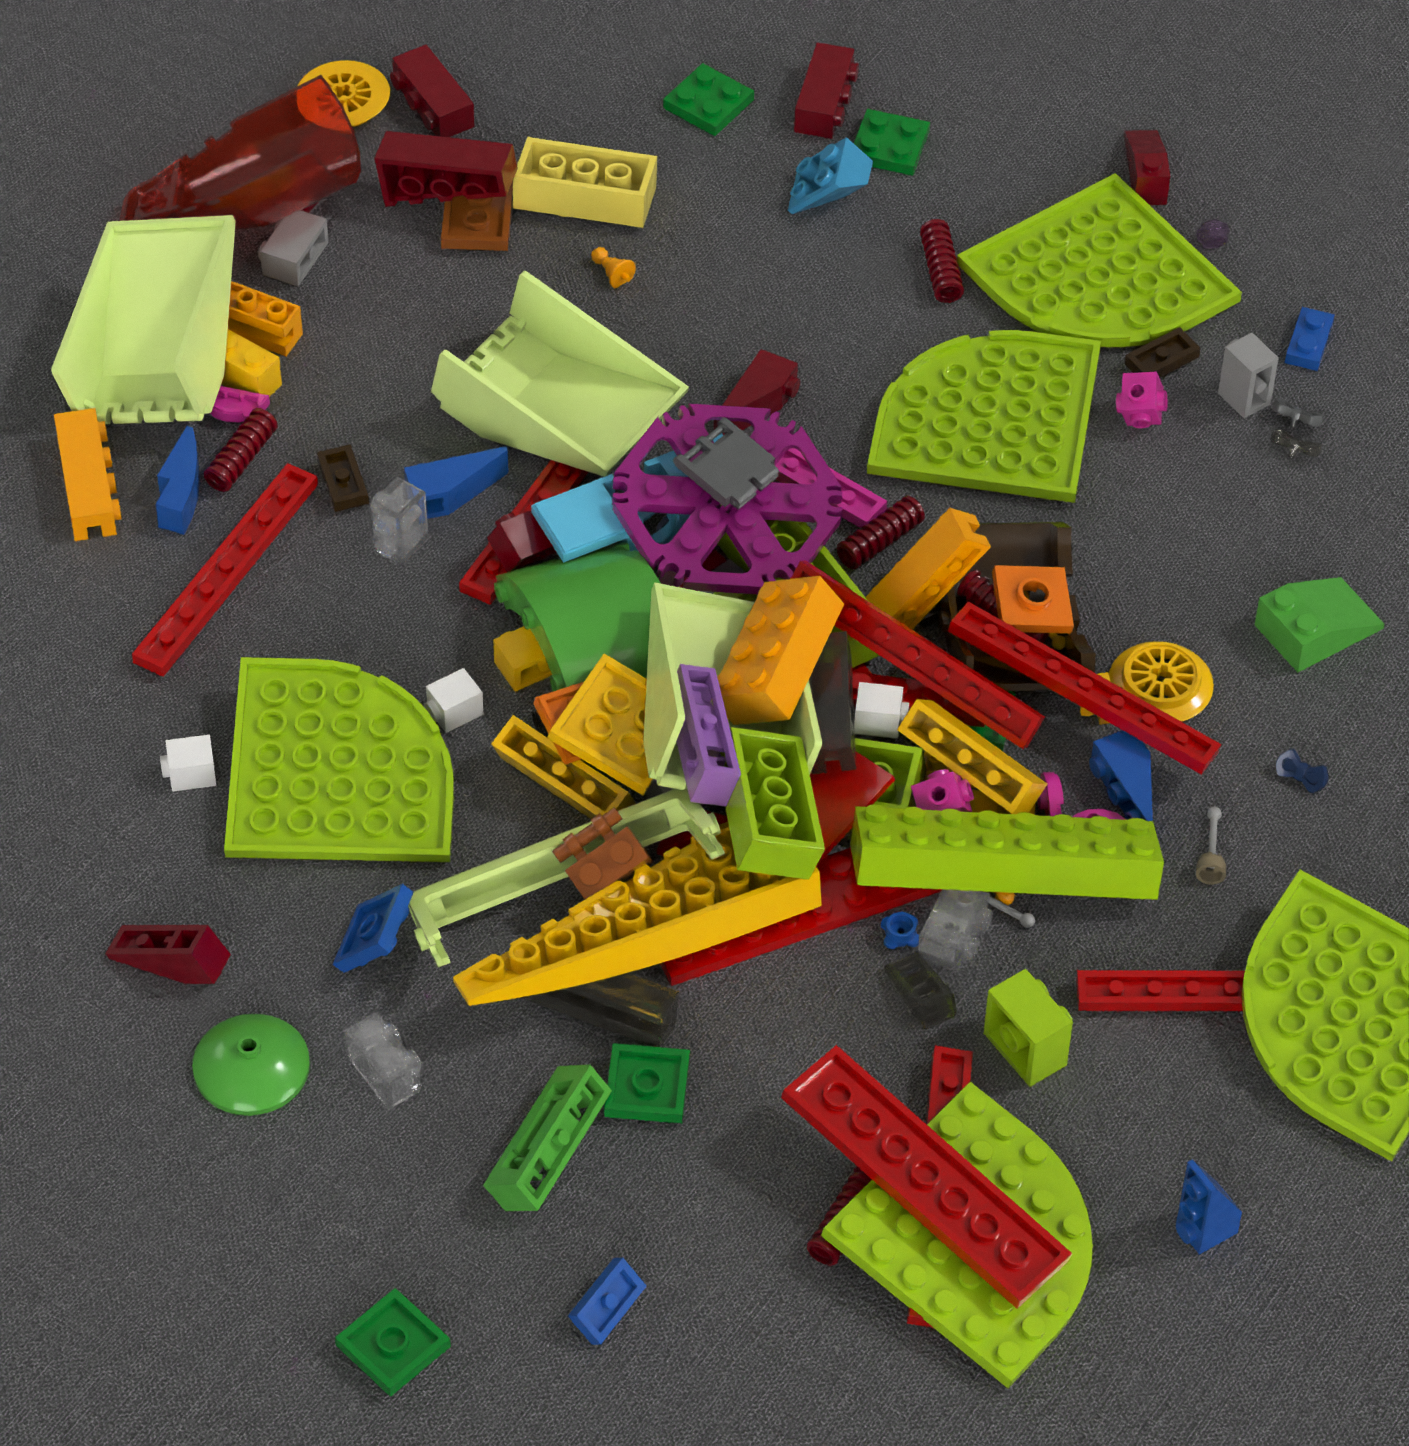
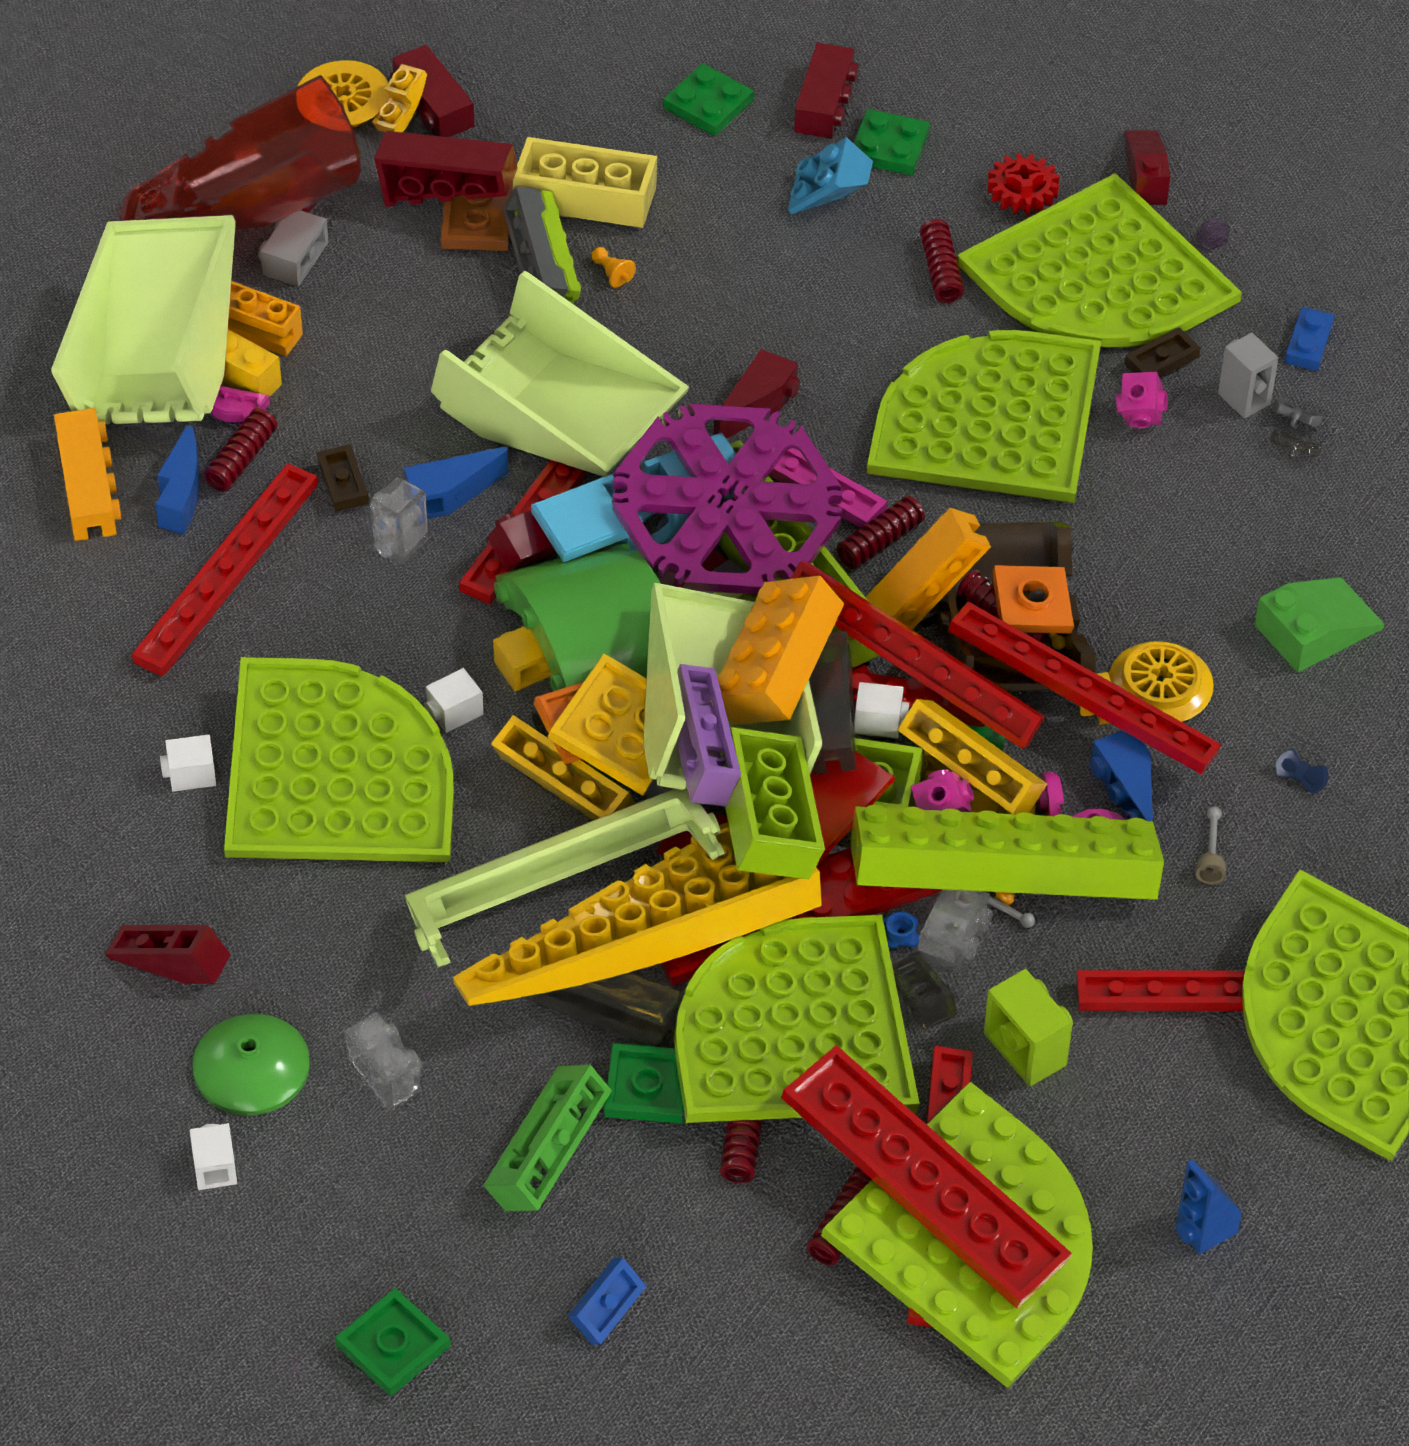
blue plate [332,884,414,973] -> none
dark orange brick [552,807,654,899] -> none
dark grey plate [673,417,779,509] -> none
none -> white brick [190,1123,238,1190]
none -> yellow slope [372,64,427,132]
none -> dark grey piece [503,186,581,304]
none -> lime plate [674,915,920,1123]
none -> dark red piece [720,1119,763,1183]
none -> red gear [987,153,1060,215]

